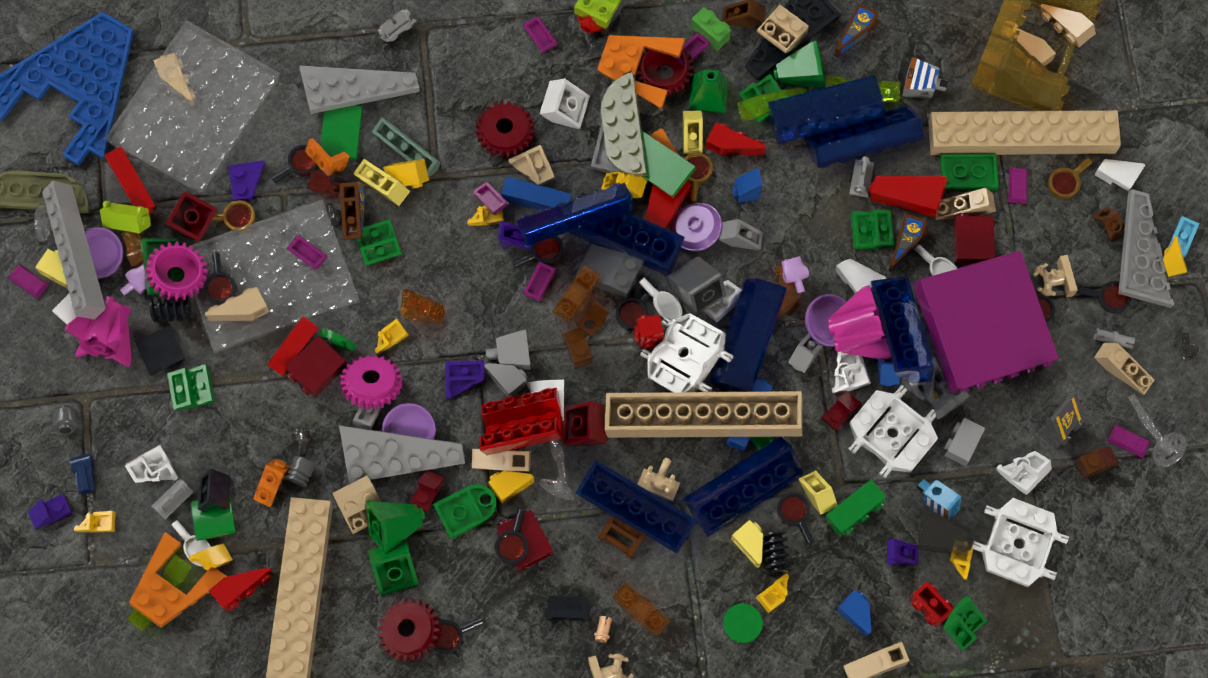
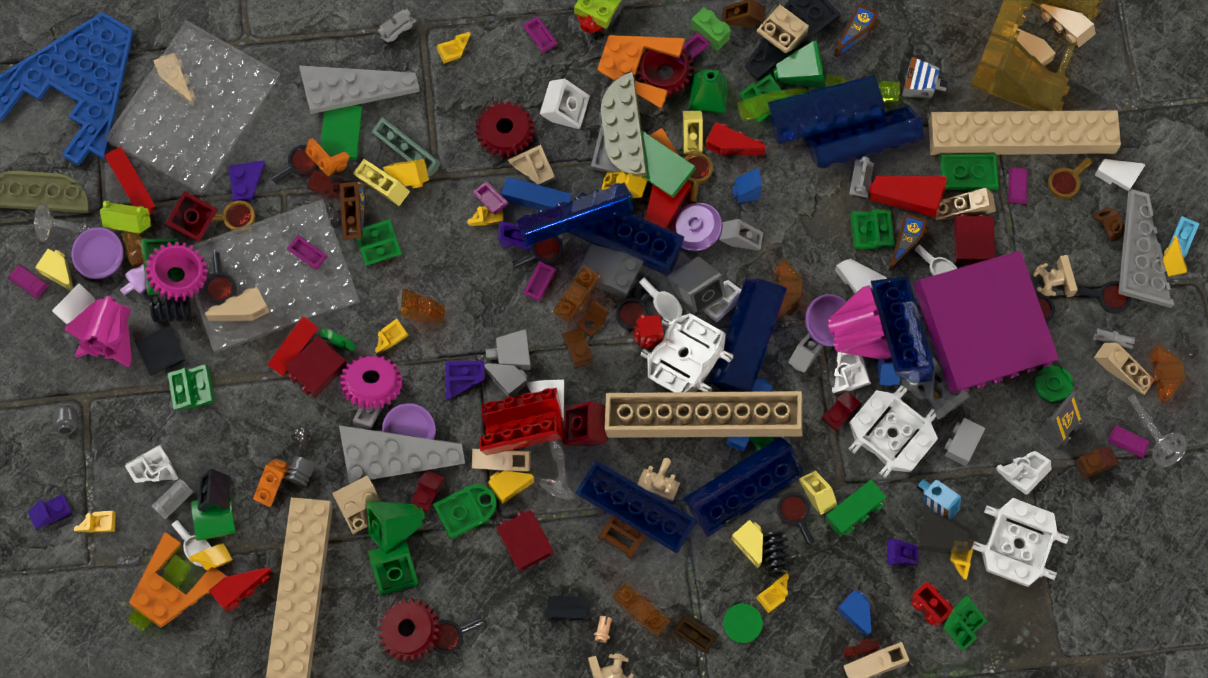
light grey brick [42,181,106,320] -> none
dark blue piece [70,453,96,495] -> none
piece [495,509,528,565] -> none
lavender piece [781,256,809,293] -> none
none -> yellow slope [436,32,470,63]
none -> dark brown slope [673,612,719,654]
none -> clear red plate [843,638,880,658]
none -> green tile [1034,365,1073,403]
none -> clear orange slope [1149,344,1186,405]

